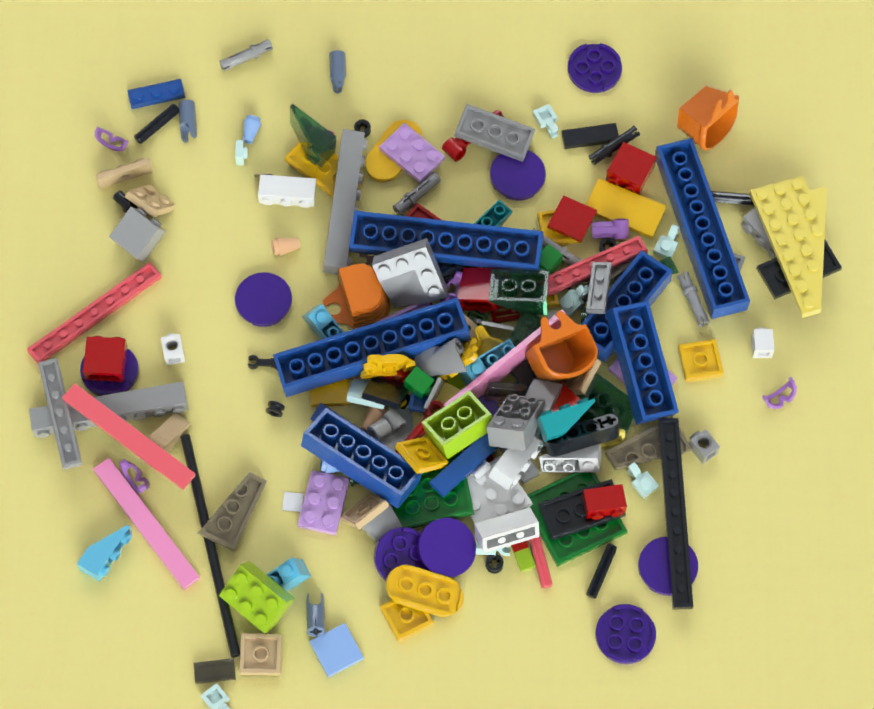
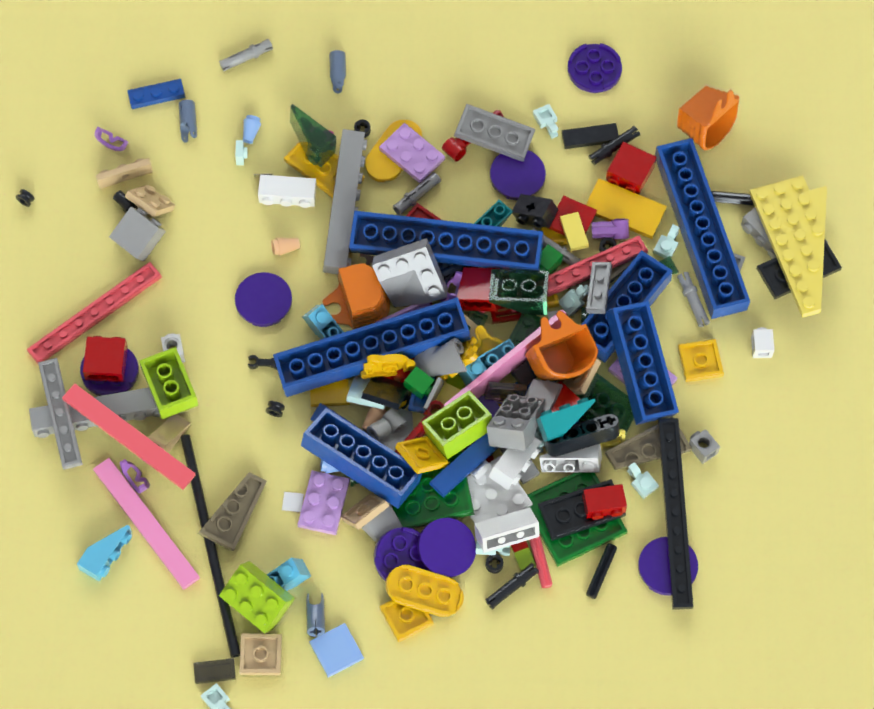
black axle [134,104,179,144] -> none
light grey piece [474,318,514,331] -> none
dark purple tile [595,604,656,664] -> none
medium lavender helmet [762,377,797,409] -> none
none -> black bush [16,189,35,207]
none -> lime brick [139,347,198,419]
none -> black pin [485,563,539,610]
none -> black brick [512,194,559,228]
none -> light yellow tile [560,212,589,252]

